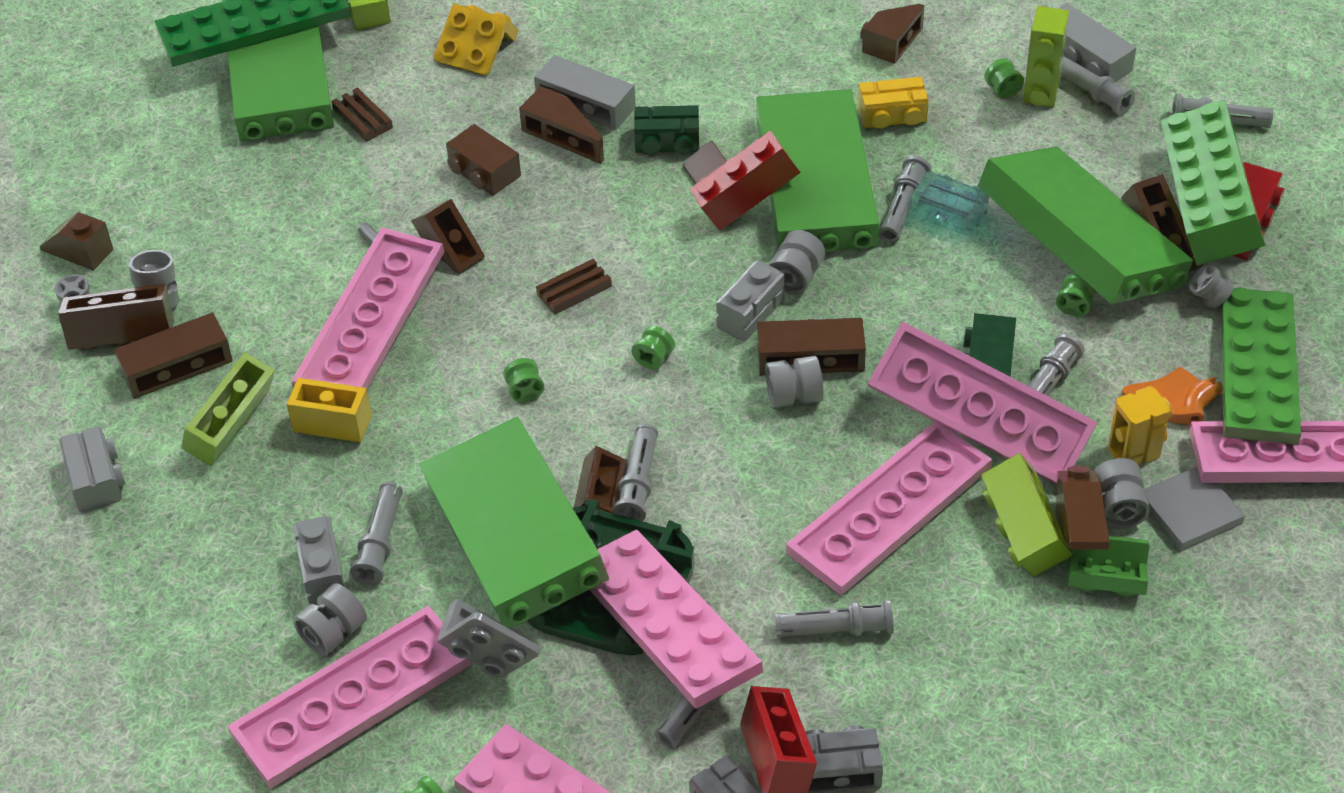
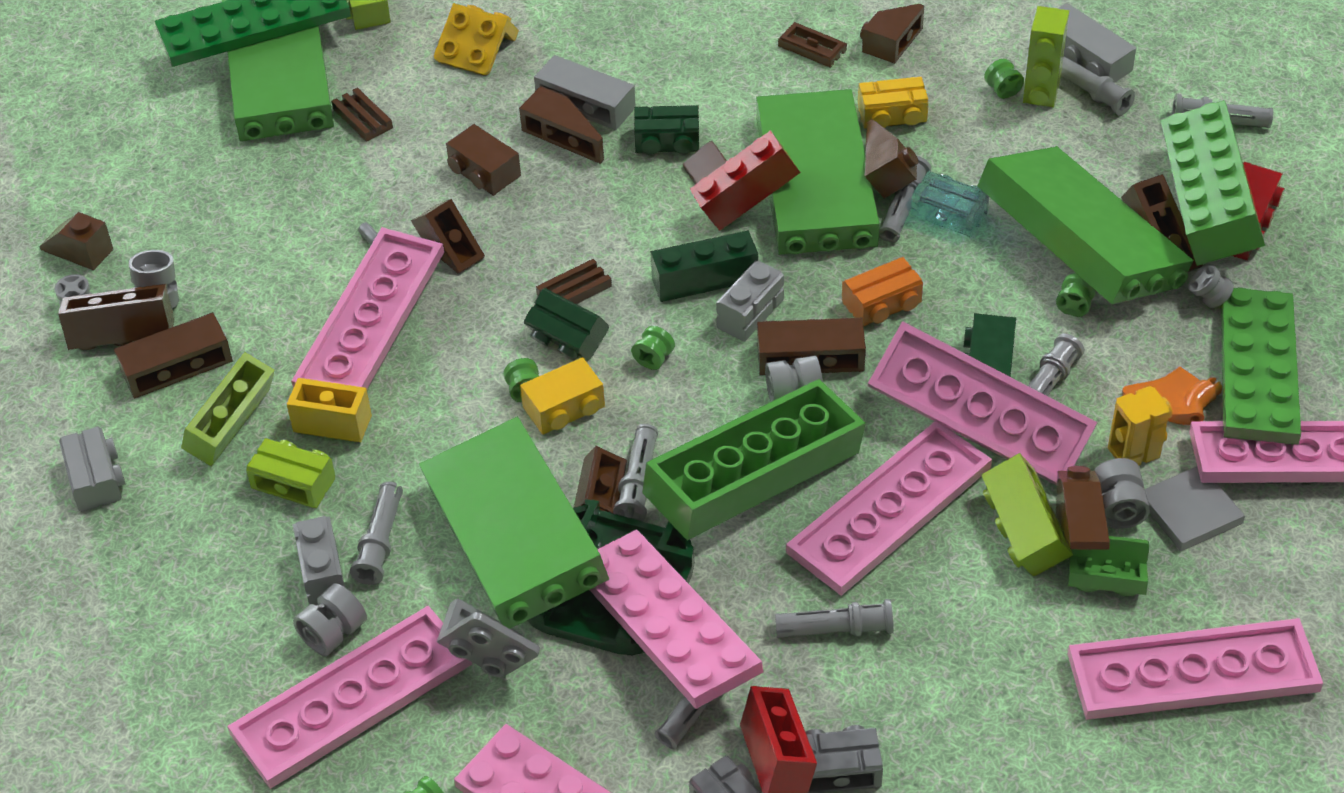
light grey wheel [769,230,825,294] -> none
none -> lime brick [246,438,336,508]
none -> yellow brick [520,357,605,435]
none -> dark green brick [524,288,609,361]
none -> bright green brick [642,379,866,541]
none -> dark green brick [650,230,758,302]
none -> reddish brown tile [778,22,847,68]
none -> orange brick [842,257,923,326]
none -> reddish brown slope [865,119,919,199]
none -> bright pink plate [1067,618,1323,720]

